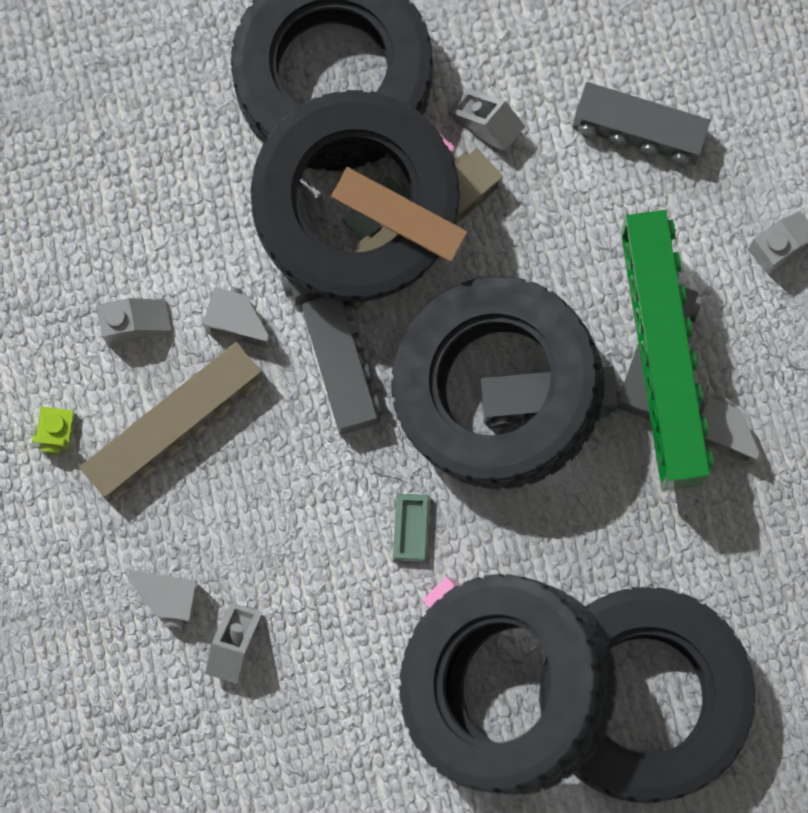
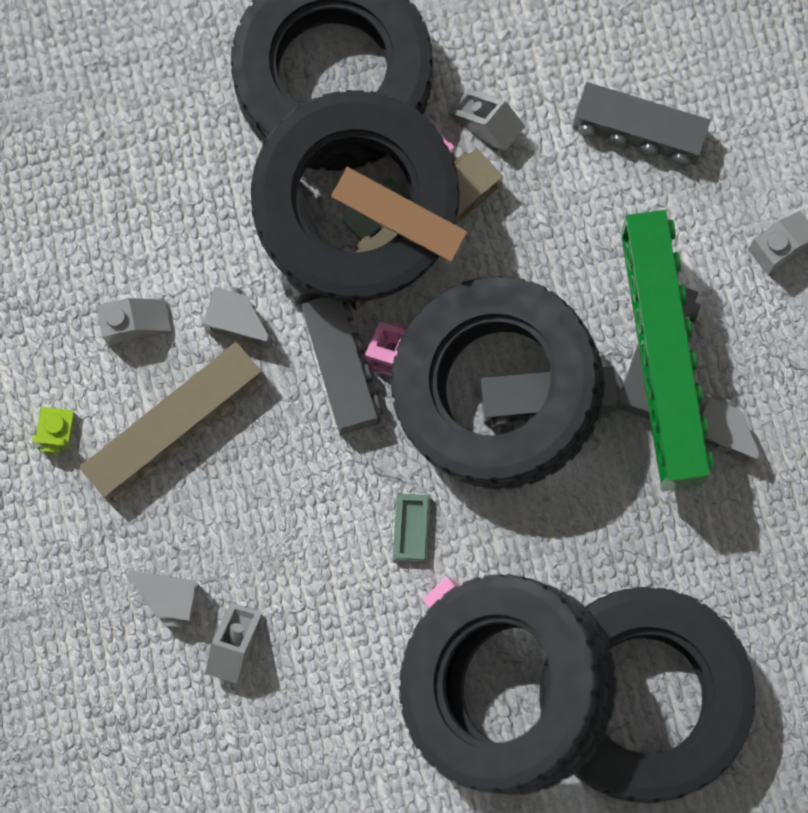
none -> bright pink brick [365,321,408,377]

